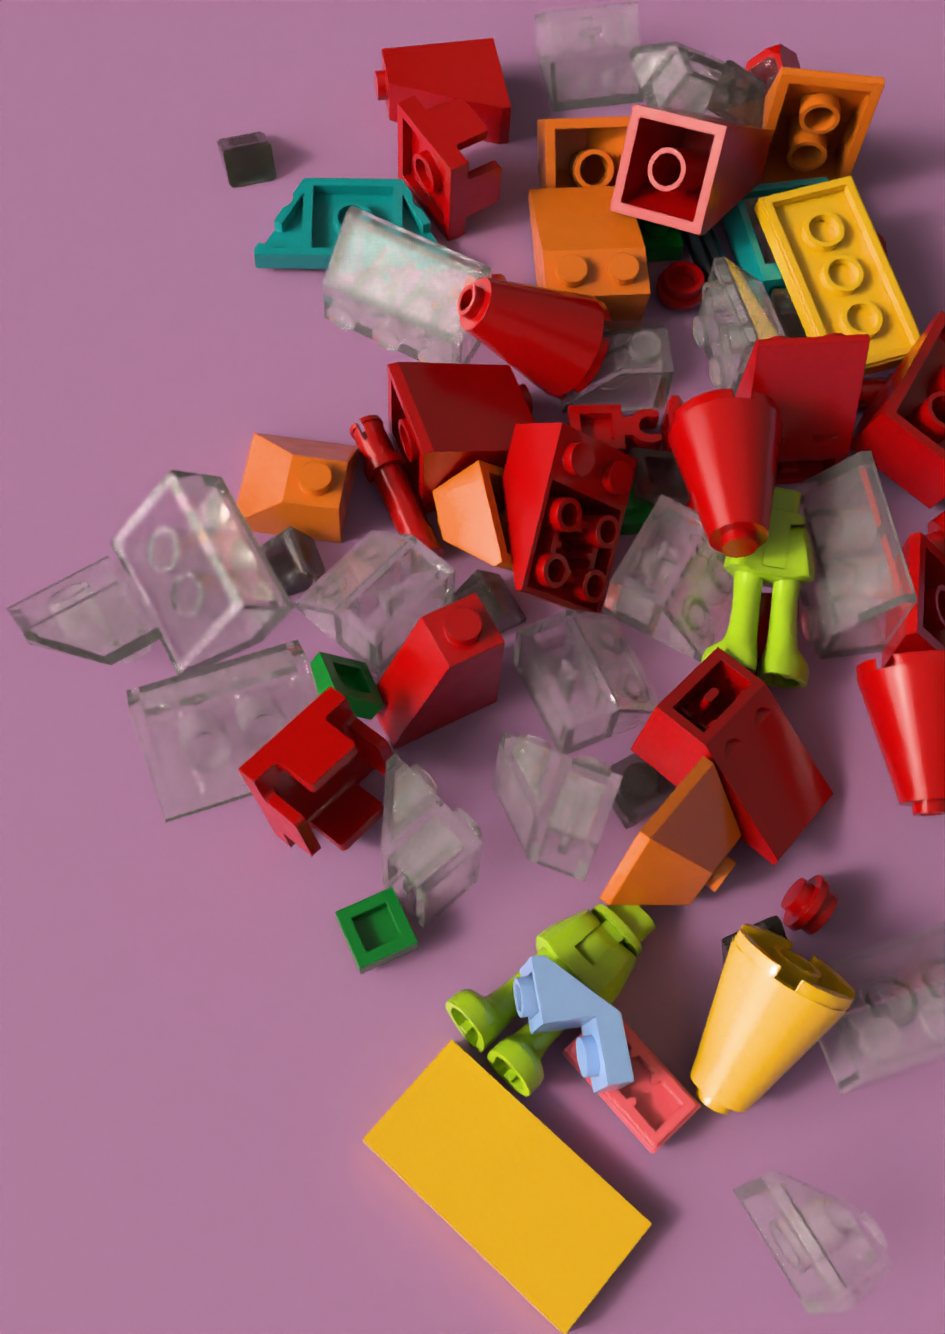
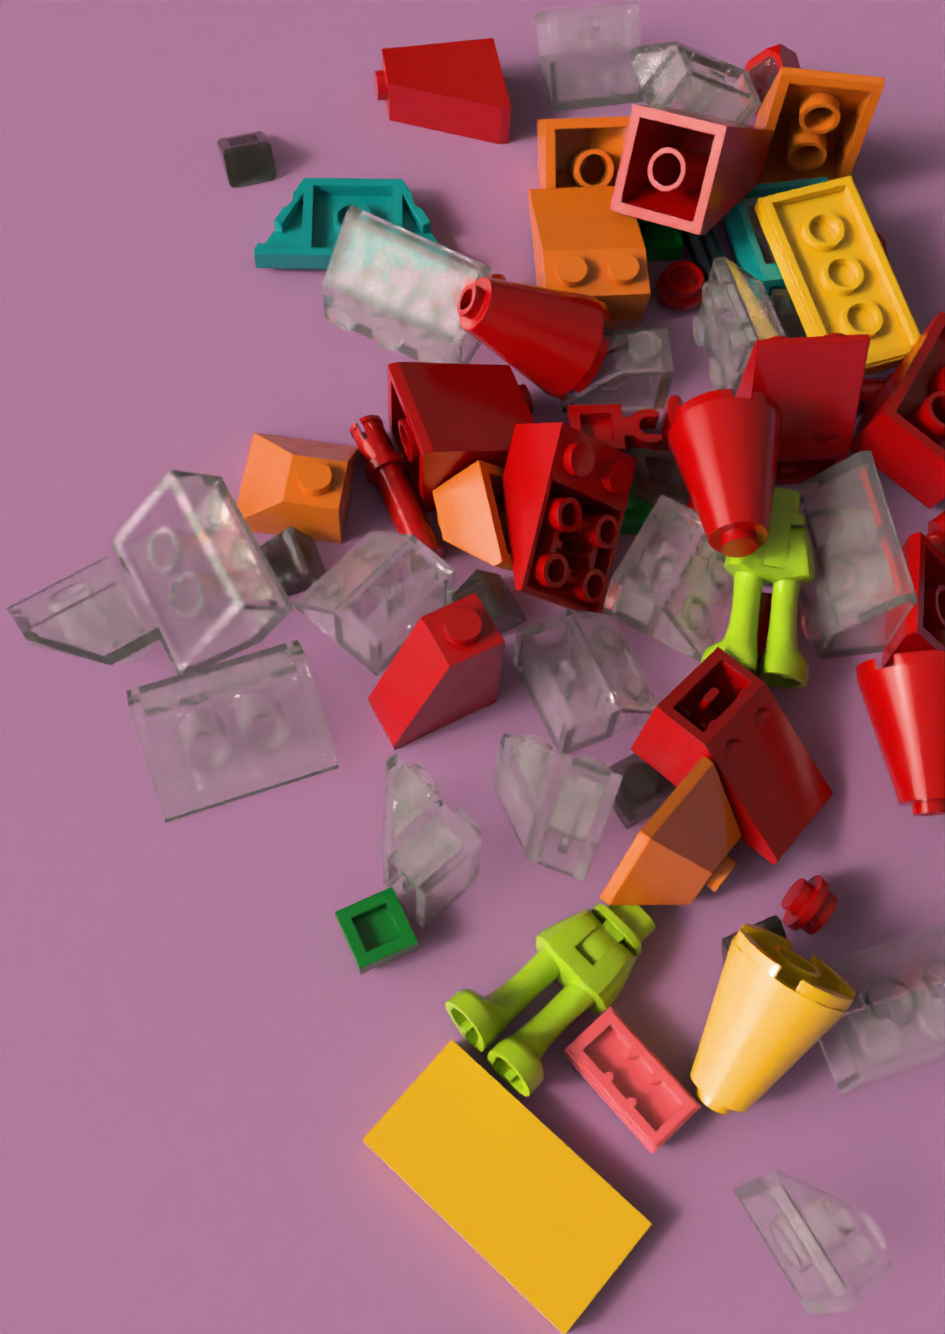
red panel [238,686,401,857] -> none
green plate [307,651,384,720] -> none
red panel [397,96,502,242] -> none
light blue slope [513,955,635,1093] -> none
clear smoke slope [706,60,766,128] -> none

